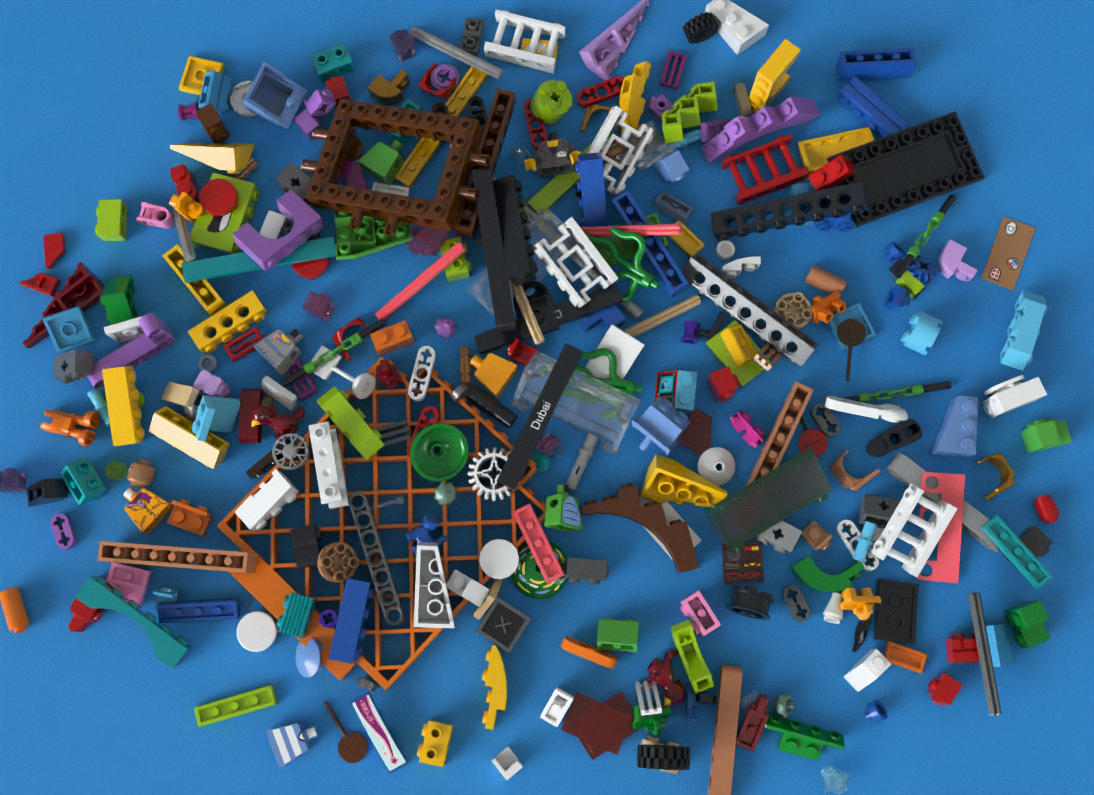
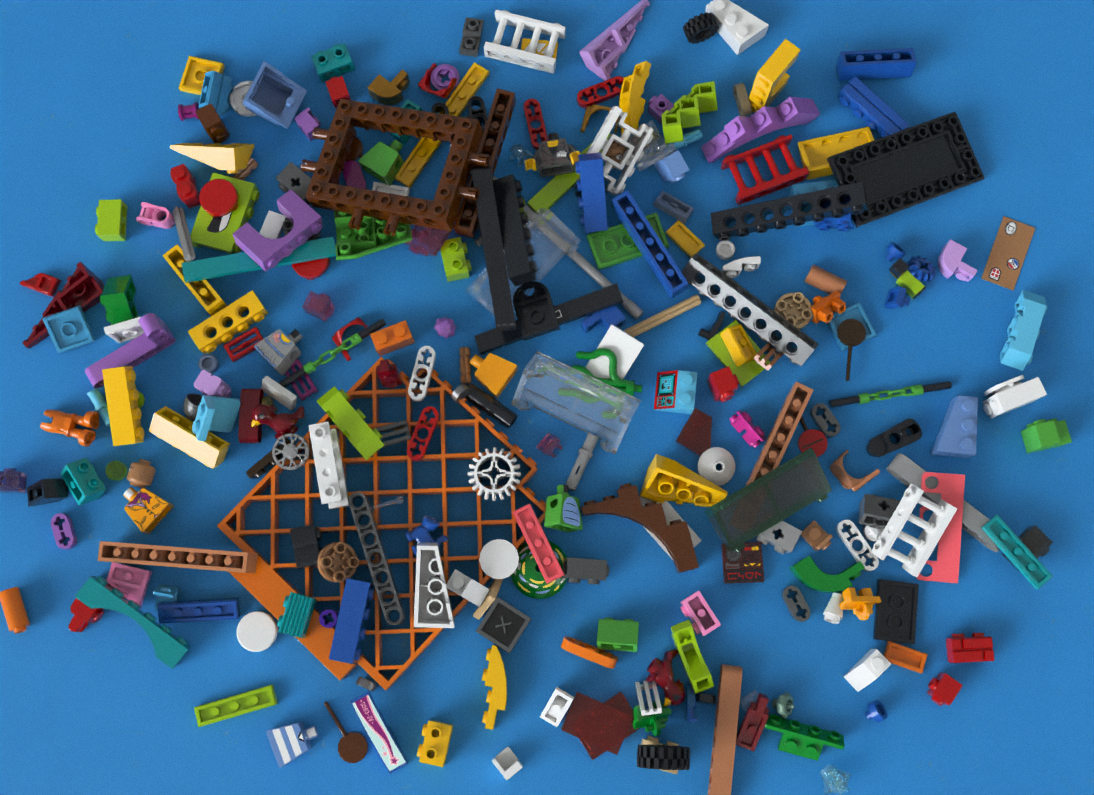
red tile [43,233,66,270] -> none
dark grey brick [54,349,93,383] -> none
tan tile [161,382,199,408] -> none
orange bracket [167,499,213,537] -> none
light orange hips [169,192,204,224] -> none
white wedge [235,469,299,531] -> none
medium blue dish [295,638,323,678] -> none
medium lavender brick [304,88,336,117] -> none
white piece [311,346,376,399] -> none
coral axle [376,242,466,320] -> none
clear purple brick [389,29,416,62] -> none
light grey axle [409,27,504,79] -> none
green dish [410,423,469,482] -> none
sand green piece [434,482,457,505] -> none
black tile [497,343,583,491] -> none
tan axle [506,266,545,345] -> none
red bracket [507,338,539,369] -> none
lime brick [530,80,572,124] -> none
teal tile [531,452,550,472] -> none
white fence [533,217,619,308] -> none
coral axle [580,224,682,237] -> none
green plant [582,227,660,302] -> none
medium blue piece [631,397,690,455] -> none
magenta tile [660,50,687,90] -> none
dark purple bush [681,321,700,344] -> none
medium lavender tile [701,119,730,142] -> none
black wheel [726,586,774,620] -> none
red brick [808,155,856,191] -> none
white beam [825,396,908,423] -> none
medium azure pin [852,521,877,562] -> none
black bar [852,617,872,652] -> none
piece [894,194,956,279] -> none
medium azure brick [900,311,943,356] -> none
dark grey axle [968,592,1002,716] -> none
pearl gold helmet [975,453,1015,501] -> none
dark azure tile [986,623,1014,667] -> none
green brick [1004,600,1050,648] -> none
red brick [1034,494,1061,524] -> none

